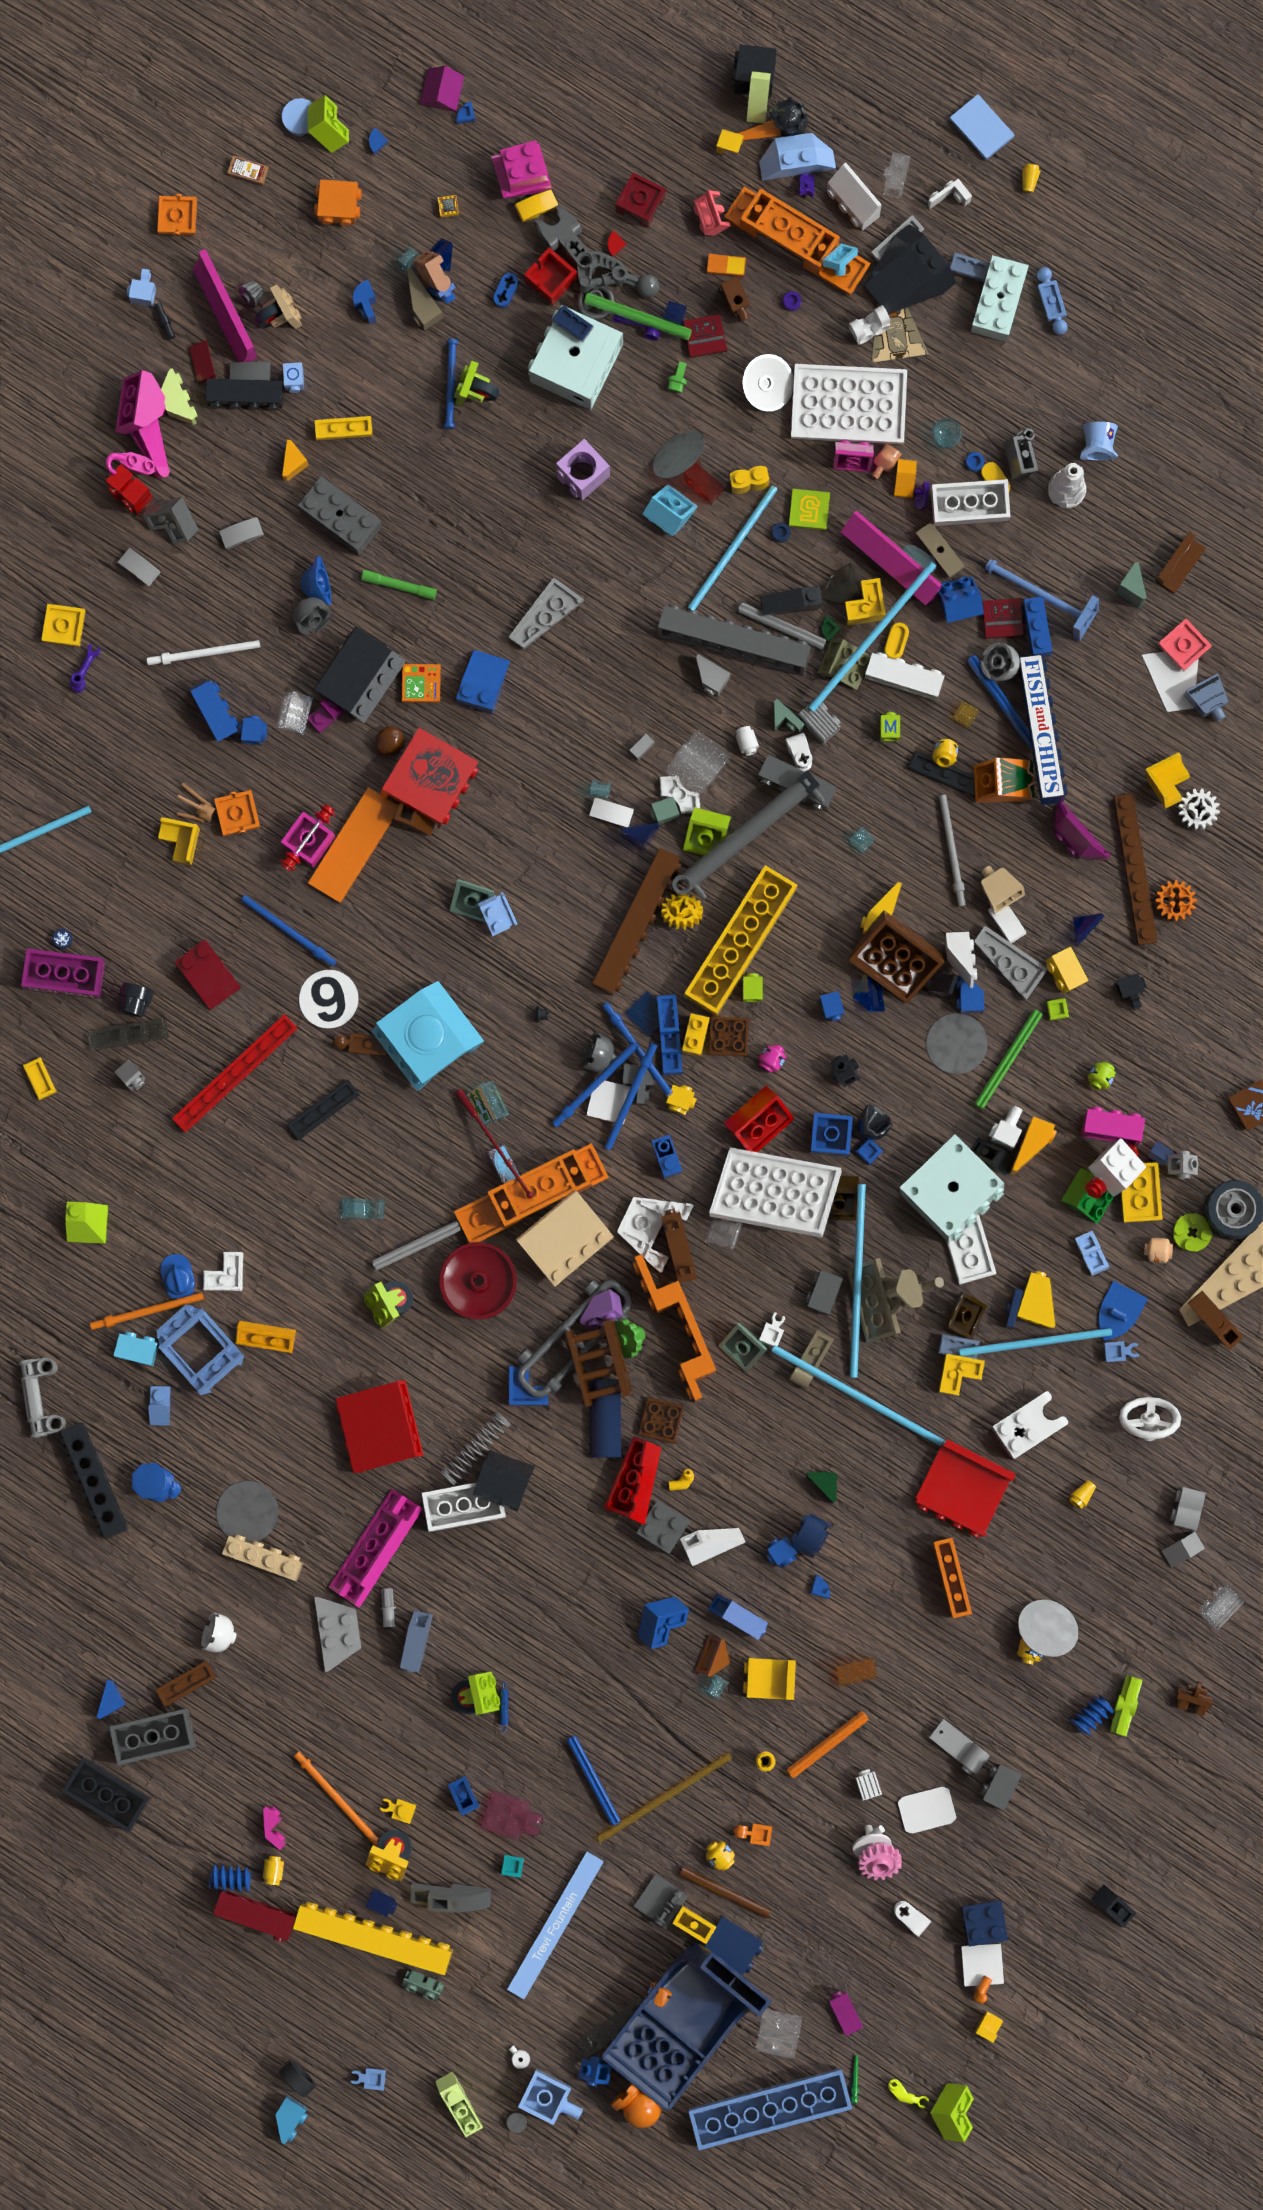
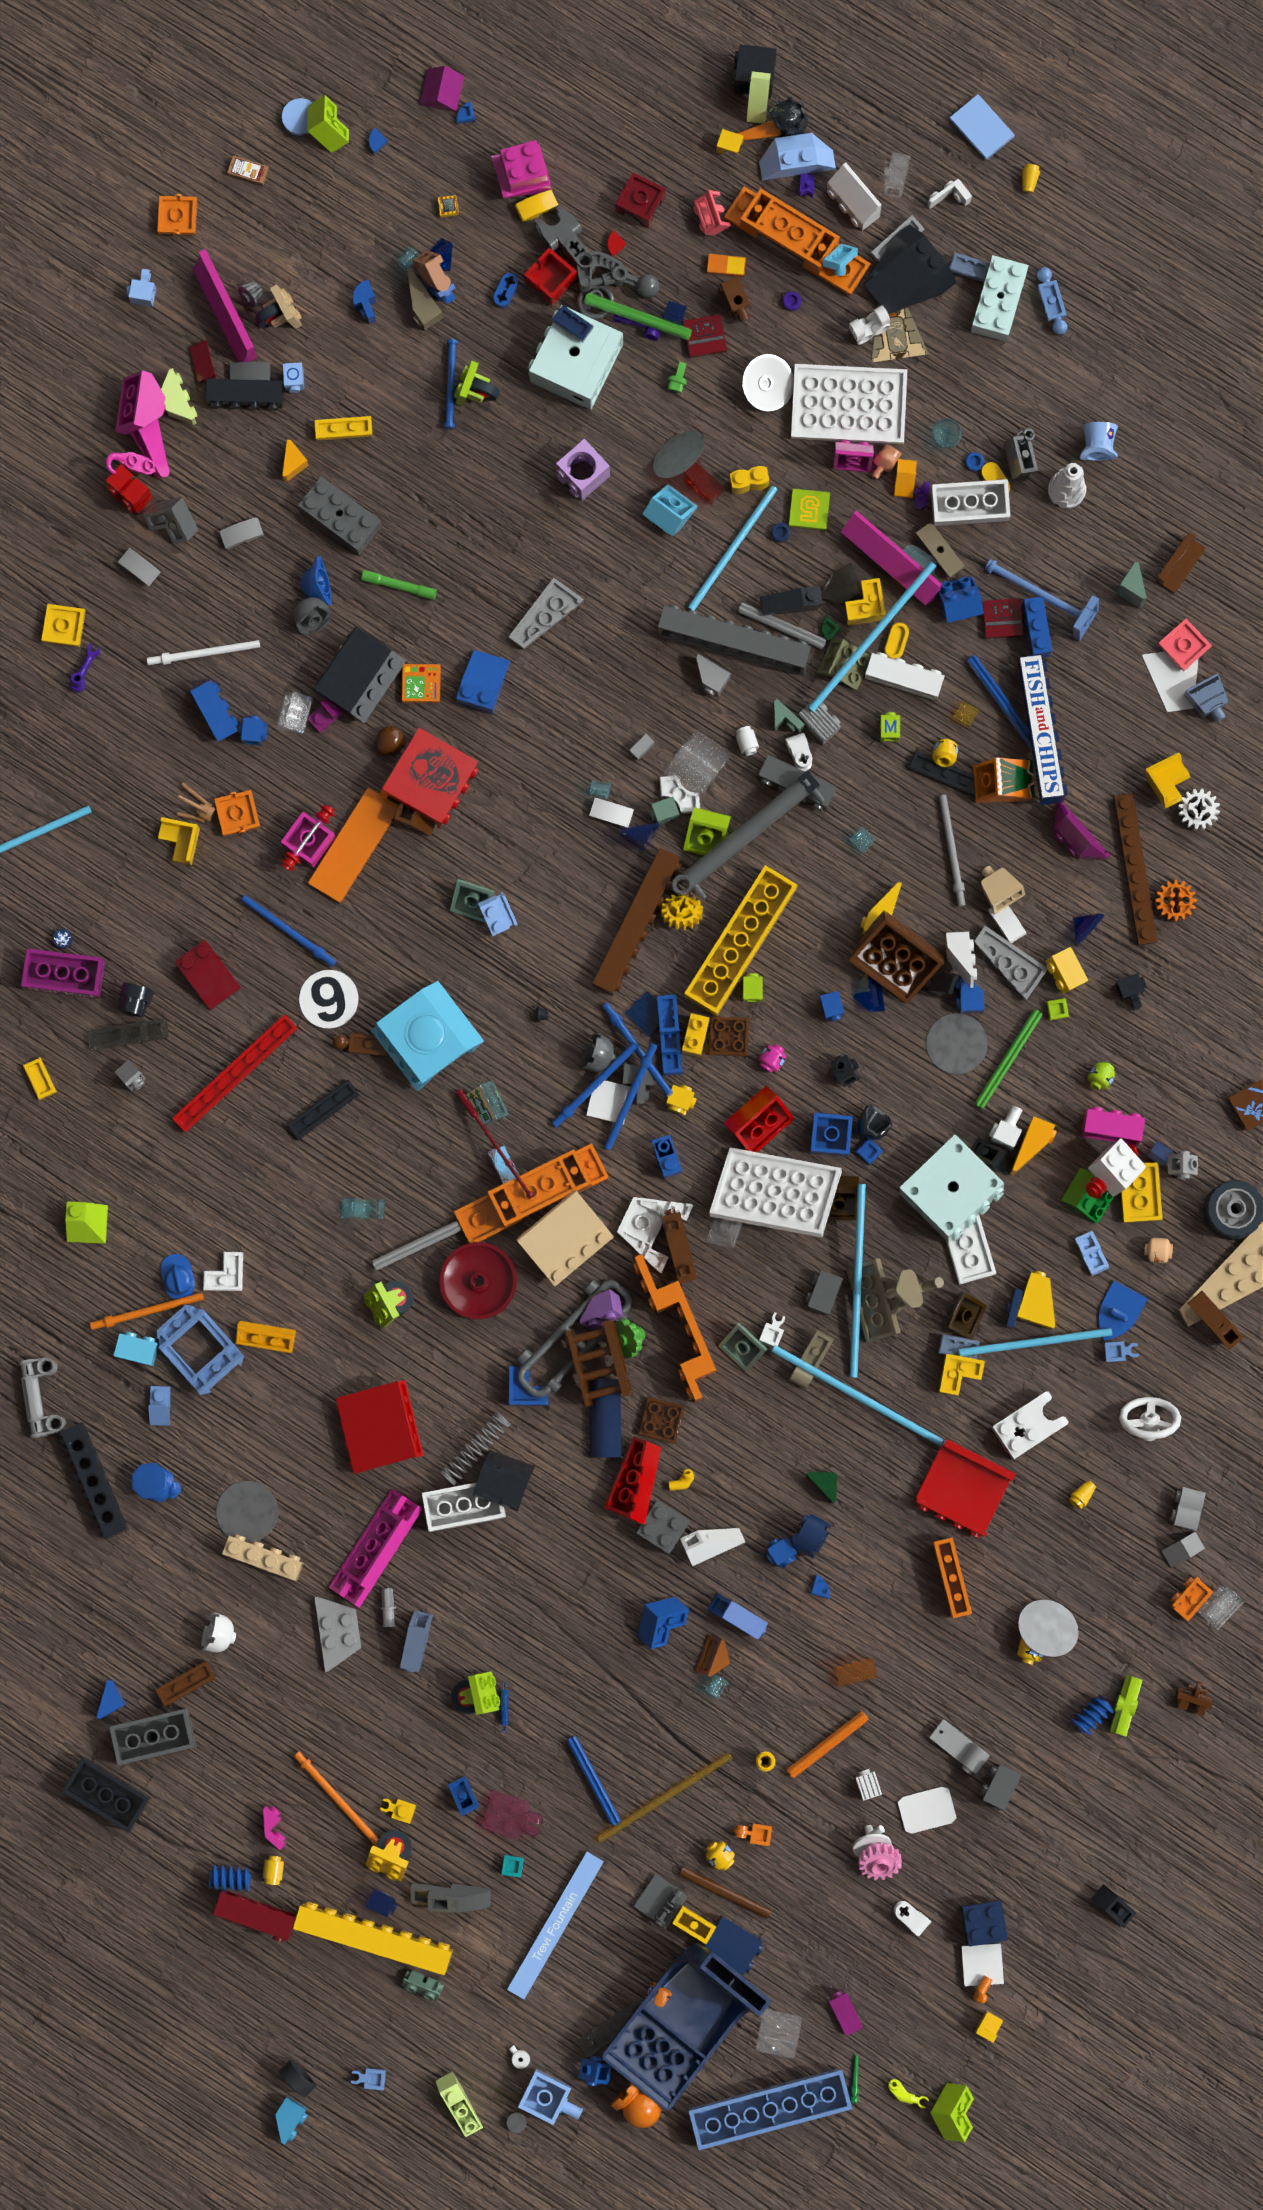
black bar [154,303,176,340] -> none
orange brick [314,180,362,226] -> none
yellow panel [743,1658,796,1700] -> none
light grey cylinder [981,643,1020,681] -> none
lime plate [1173,1213,1212,1252] -> none
none -> orange bracket [1170,1576,1214,1622]

